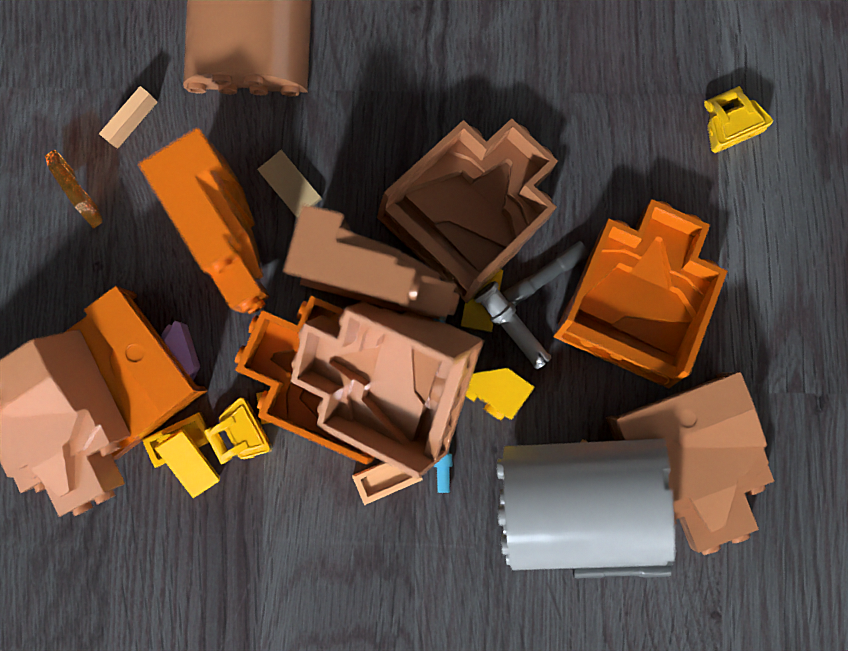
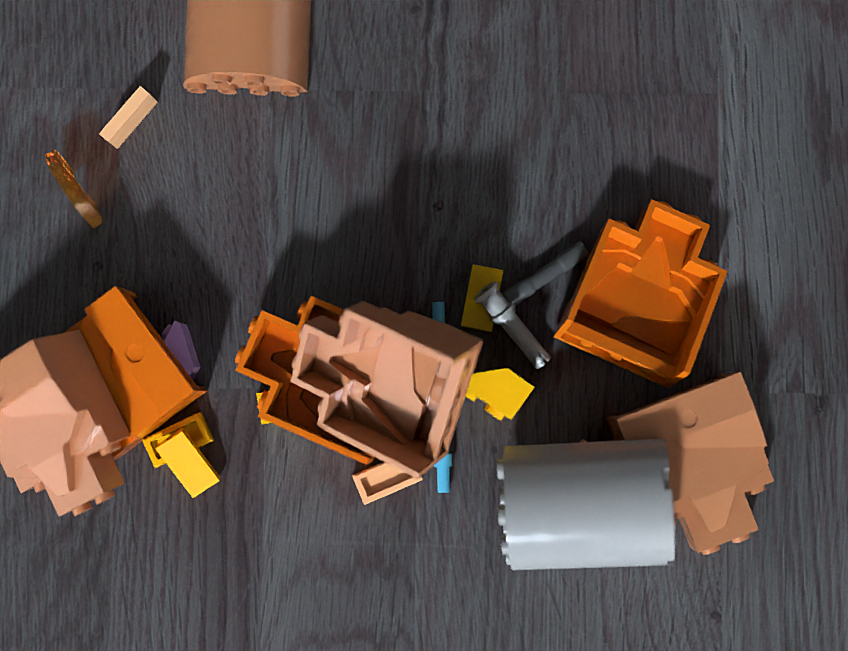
orange panel [138,128,270,315] -> none
yellow piece [204,397,273,465] -> none
tan tile [257,150,322,218] -> none
nougat panel [284,204,460,321] -> none
nougat panel [377,118,558,303] -> none
dark grey piece [572,565,672,579] -> none
yellow piece [704,86,773,153] -> none

